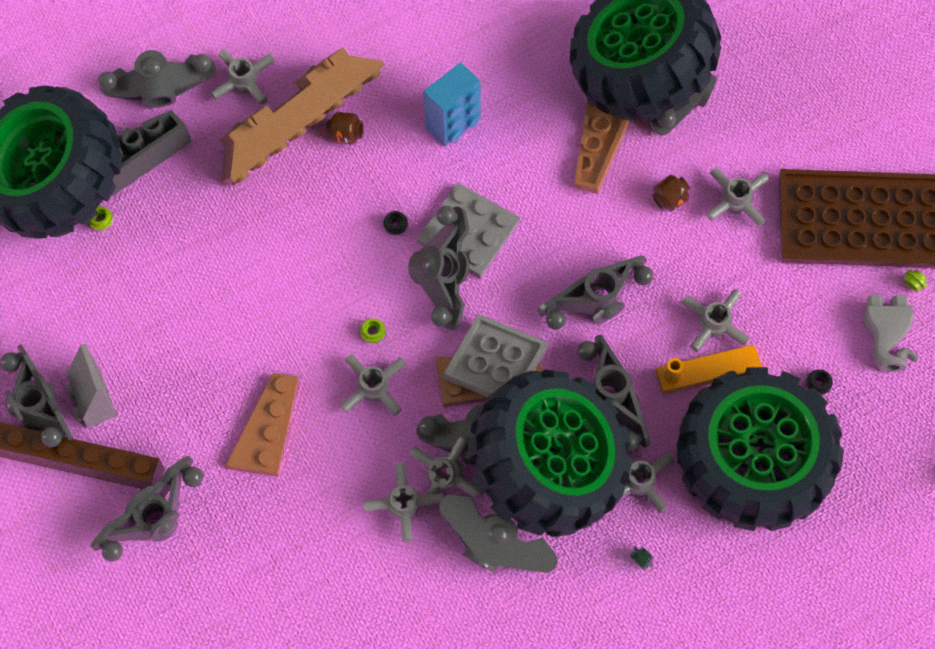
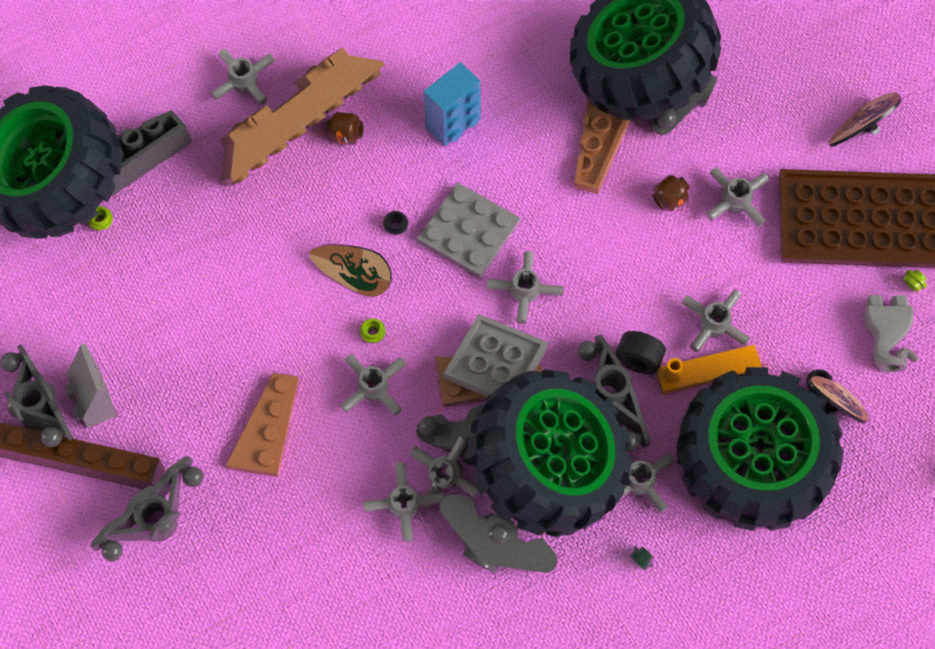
dark grey piece [98,50,216,108] -> none
dark grey piece [408,205,470,330] -> none
dark grey piece [537,255,654,330] -> none
none -> shield [309,244,392,297]
none -> light grey bar [487,251,564,324]
none -> black tyre [615,331,666,374]
none -> shield [808,376,869,424]
none -> shield [828,92,902,147]

